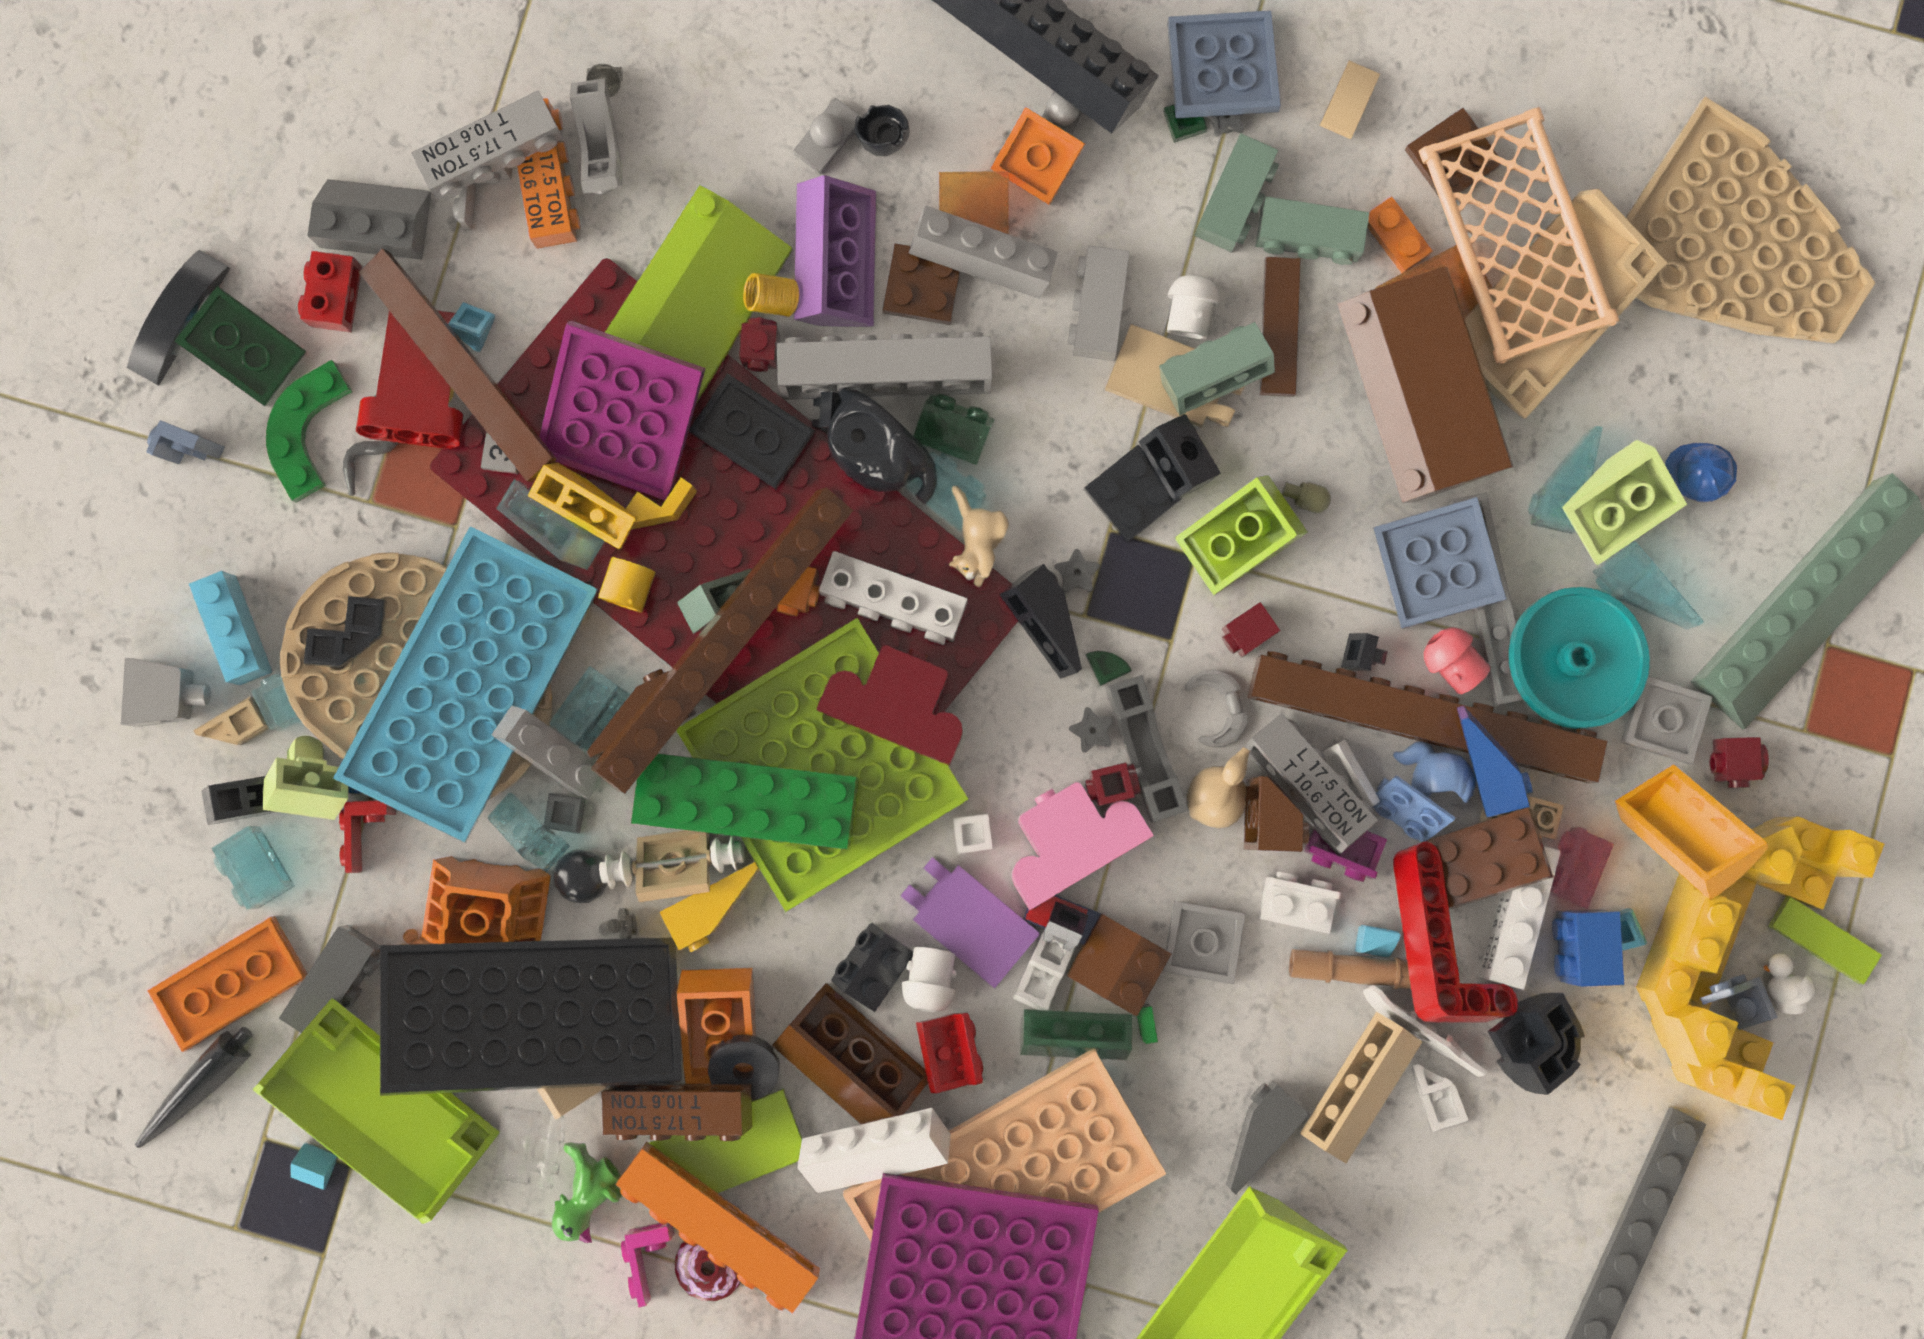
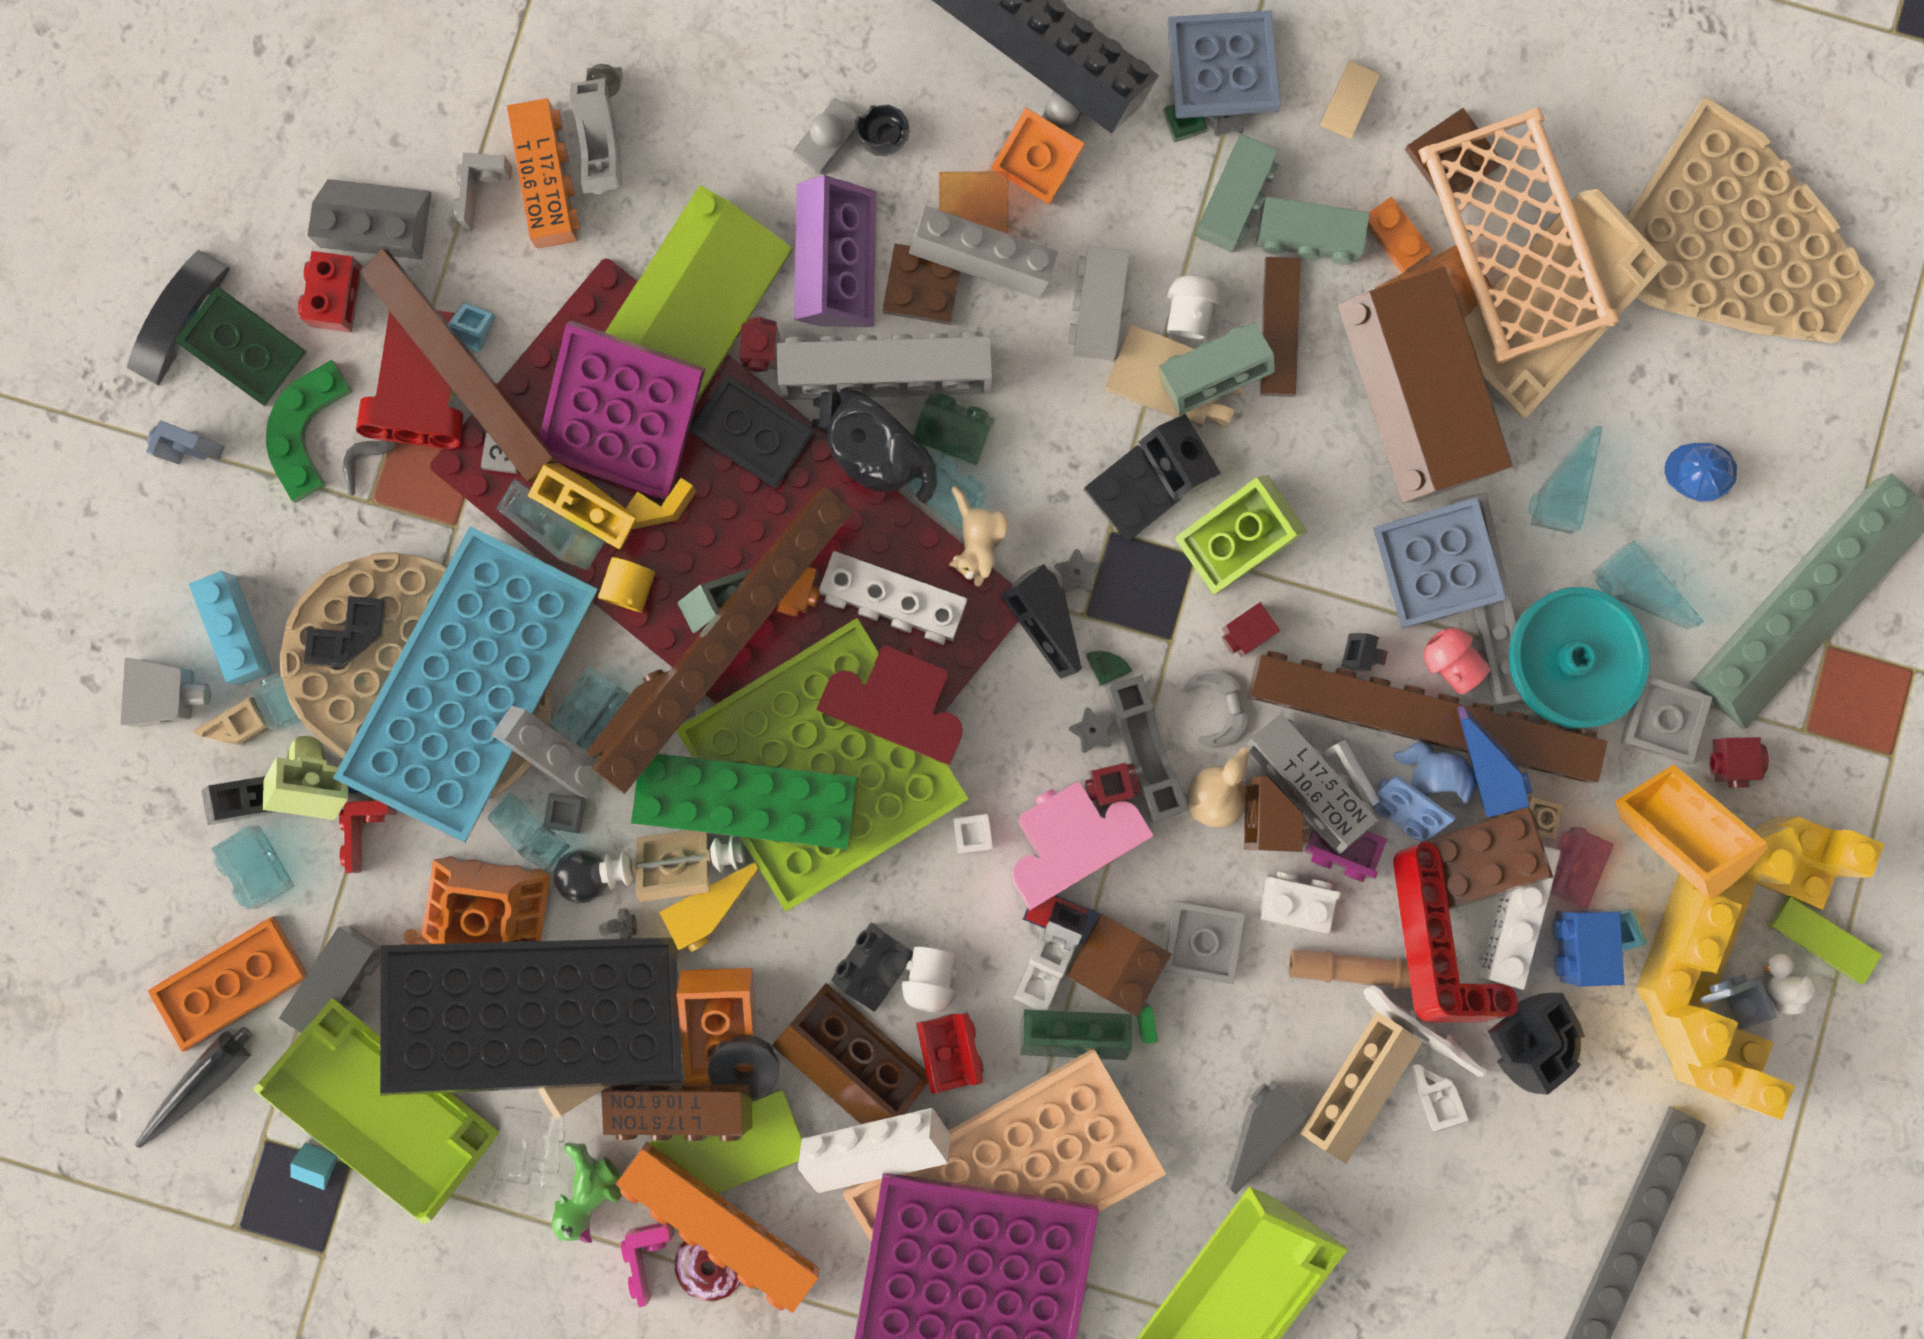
light grey brick [411,90,563,200] -> none
yellow piece [743,273,799,317] -> none
medium lavender tile [901,857,1040,988] -> none
olive cylinder [1282,482,1331,513] -> none
medium azure slope [1355,925,1401,957] -> none
yellowish green slope [1562,440,1687,565] -> none

